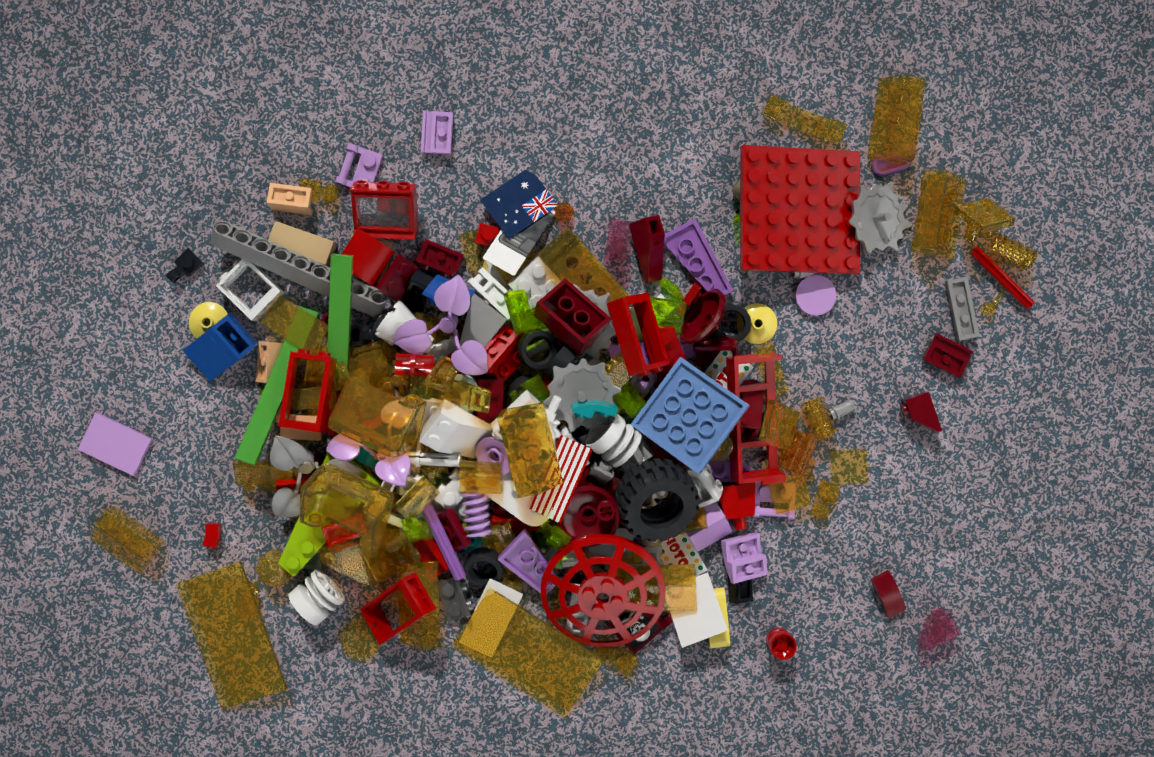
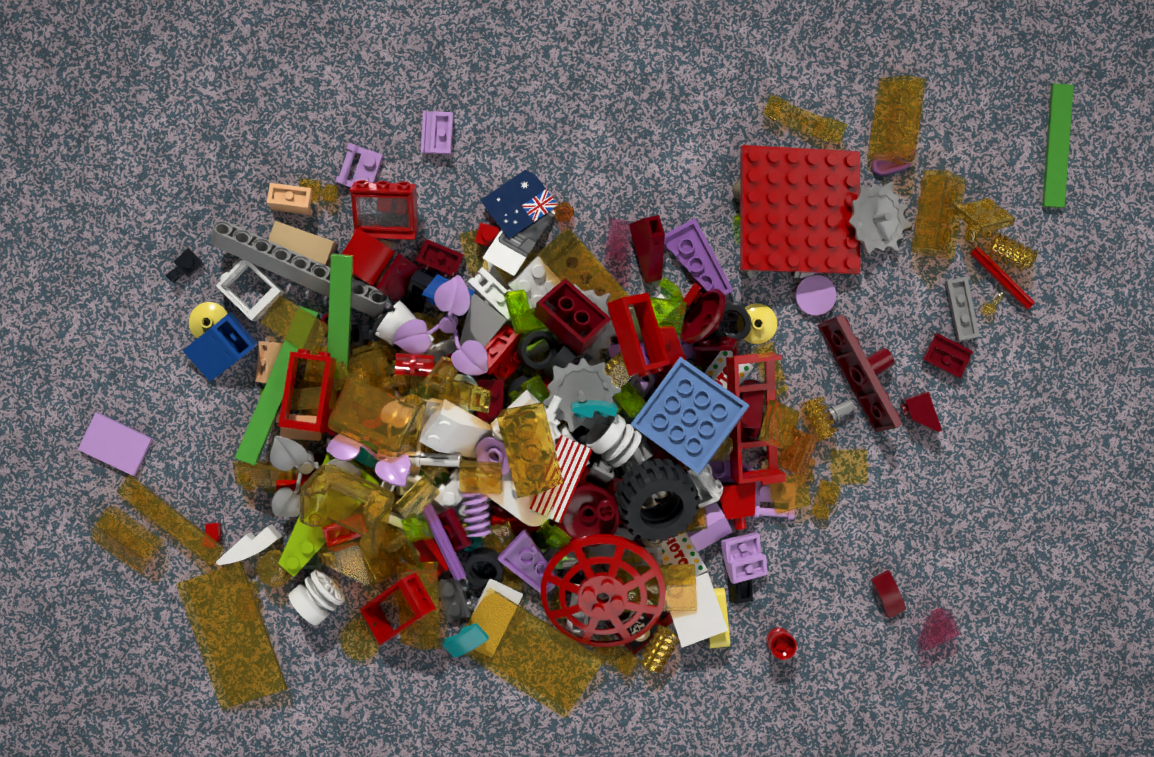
none -> clear yellow tile [117,475,225,566]
none -> white slope [216,524,282,565]
none -> teal slope [441,623,489,658]
none -> clear yellow piece [639,625,679,673]
none -> dark red plate [817,314,902,432]
none -> bright green tile [1042,83,1074,208]

